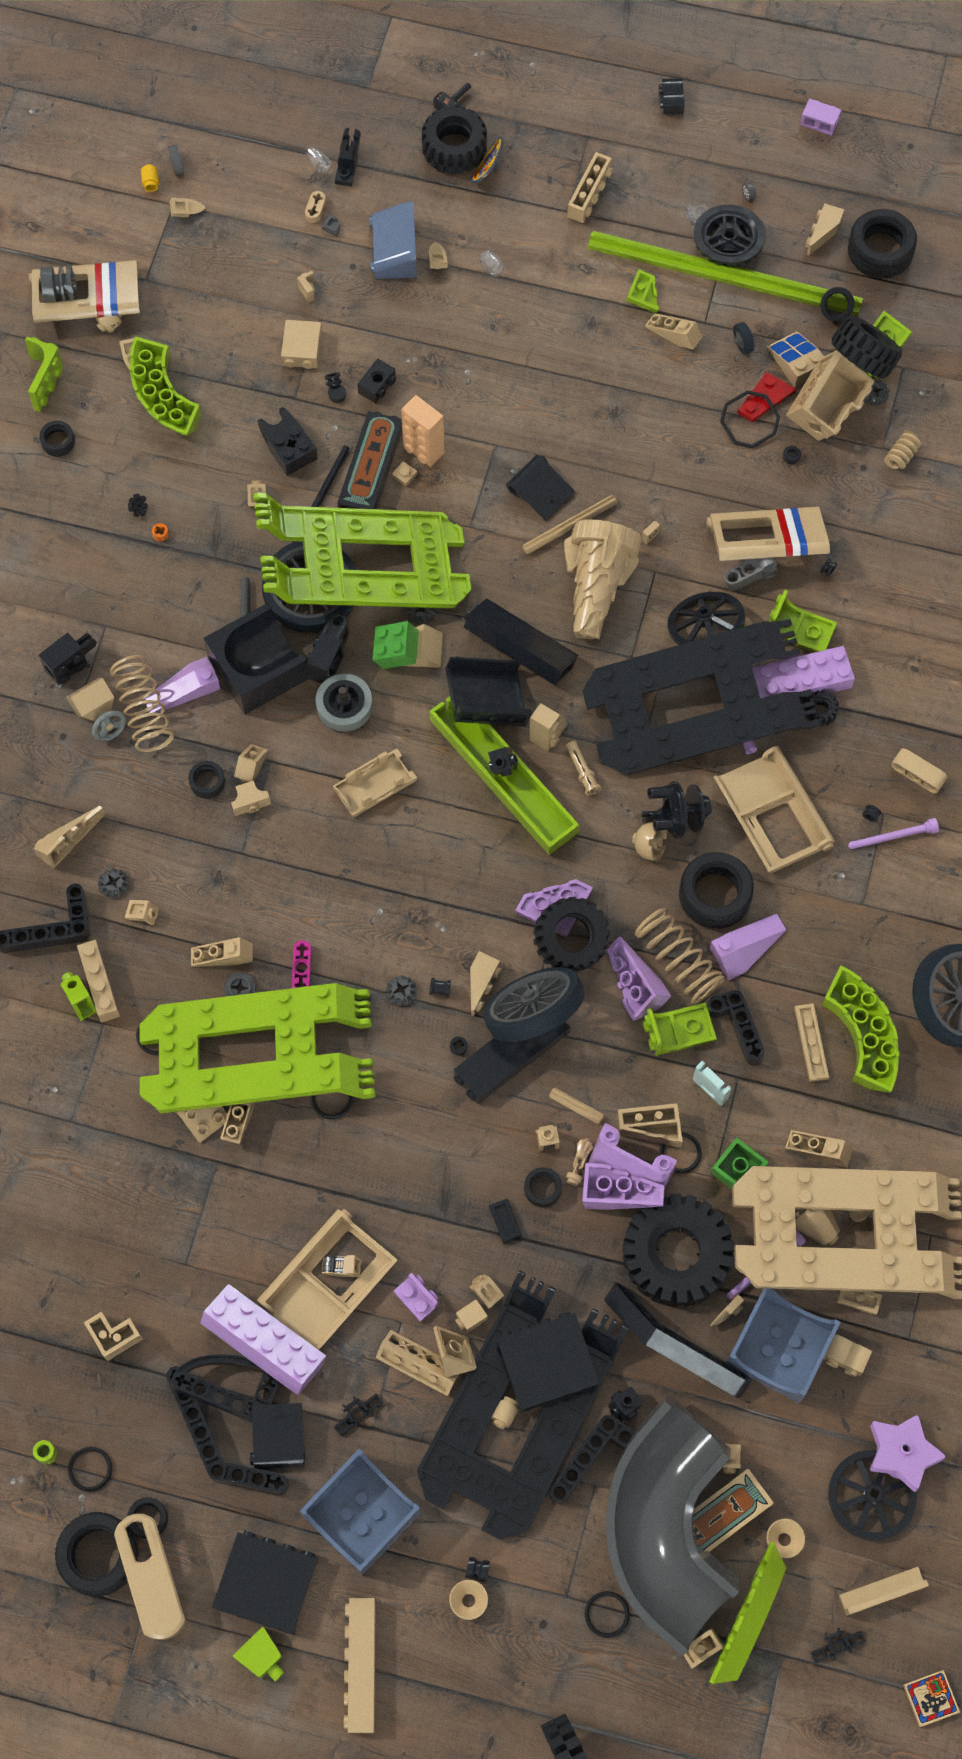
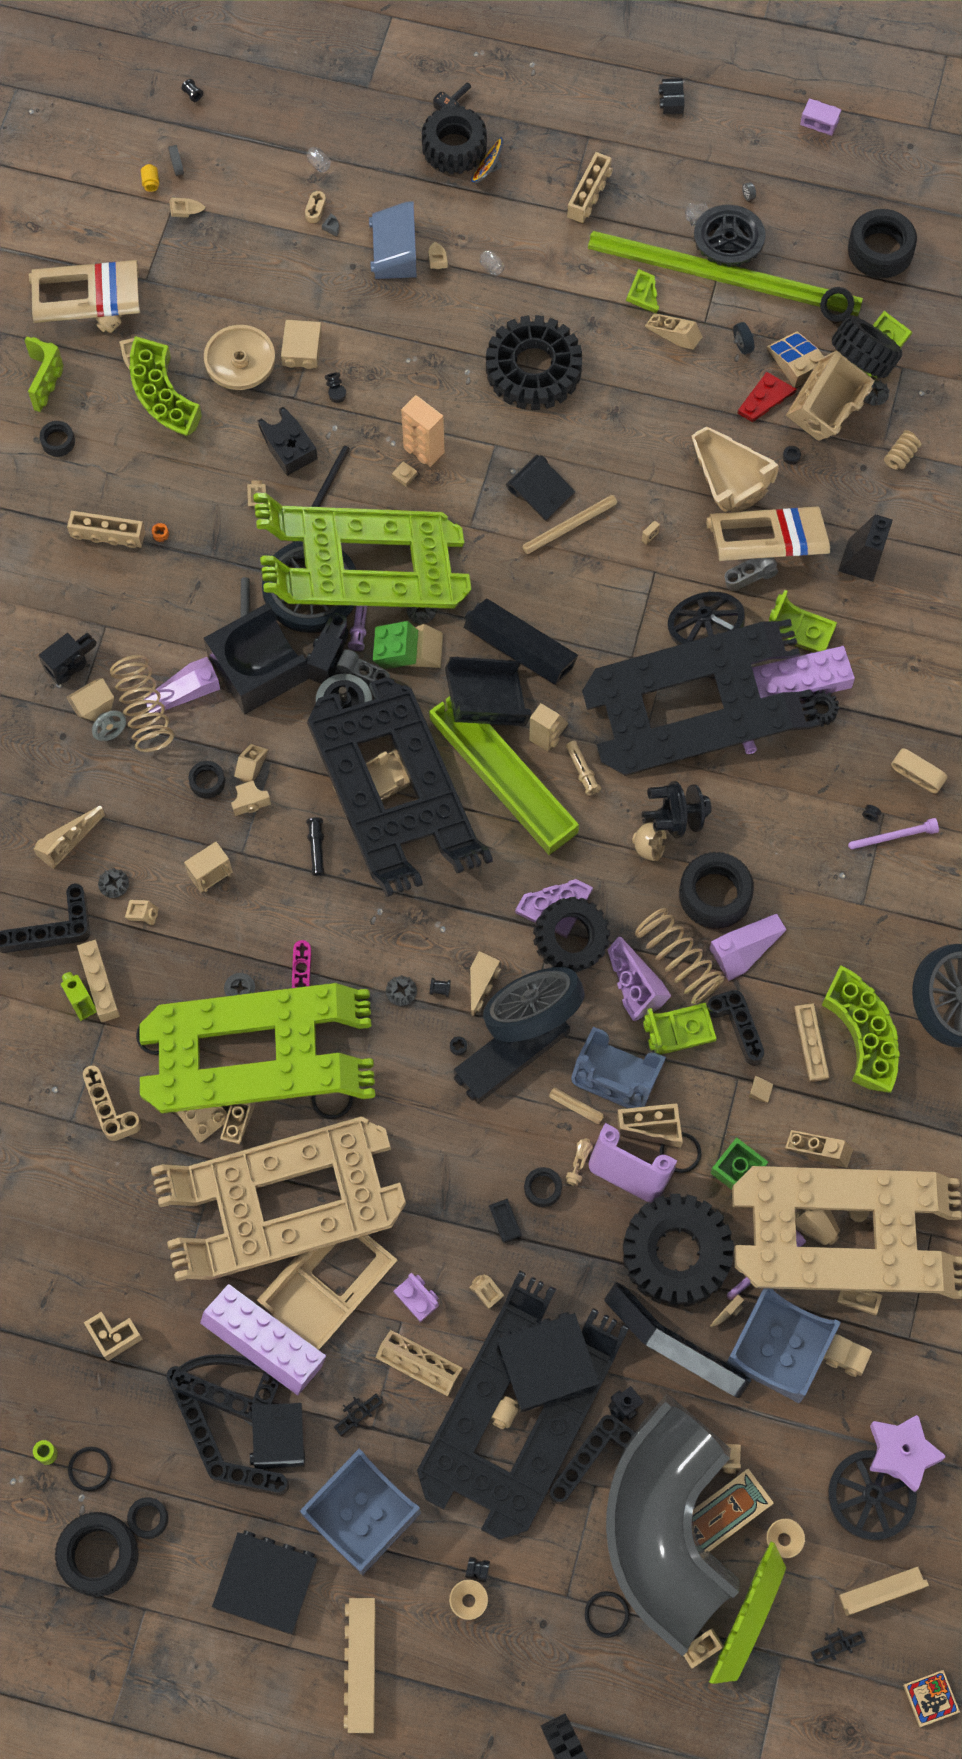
dark grey wheel [40,265,77,303] -> none
tan piece [114,1514,186,1640] -> none
black plant [128,494,148,517] -> none
tan slope [191,937,253,967] -> none
lime torso [233,1627,285,1682] -> none
tan bracket [297,271,315,303] -> none
tan leg [321,1255,361,1278] -> none
black plate [335,128,361,187] -> none
brick [337,411,402,509] -> none
black brick [357,358,396,404] -> none
tan slope [433,1326,477,1377] -> none
tan brick [455,1300,488,1333] -> none
black brick [488,747,518,777] -> none
tan window [536,1125,560,1152] -> none
tan cone [564,519,642,640] -> none
lavender wedge [582,1163,665,1210] -> none
light aqua container [692,1061,732,1106] -> none
tan piece [713,746,835,873] -> none
black piece [720,391,780,448] -> none
tan slope [805,203,844,256] -> none
black bush [820,558,837,577] -> none
none -> tan brick [67,511,145,548]
none -> tan beam [83,1066,141,1141]
none -> tan bracket [151,1116,406,1281]
none -> black bush [181,79,203,102]
none -> tan container [184,842,233,893]
none -> tan dish [204,325,275,390]
none -> black pin [306,817,324,876]
none -> black bracket [307,677,493,897]
none -> dark grey piece [334,649,390,688]
none -> lavender pin [348,606,367,651]
none -> black tyre [486,315,582,410]
none -> sand blue windscreen [571,1027,666,1108]
none -> tan cone [692,426,778,512]
none -> tan slope [749,1076,773,1103]
none -> black slope [838,514,893,582]

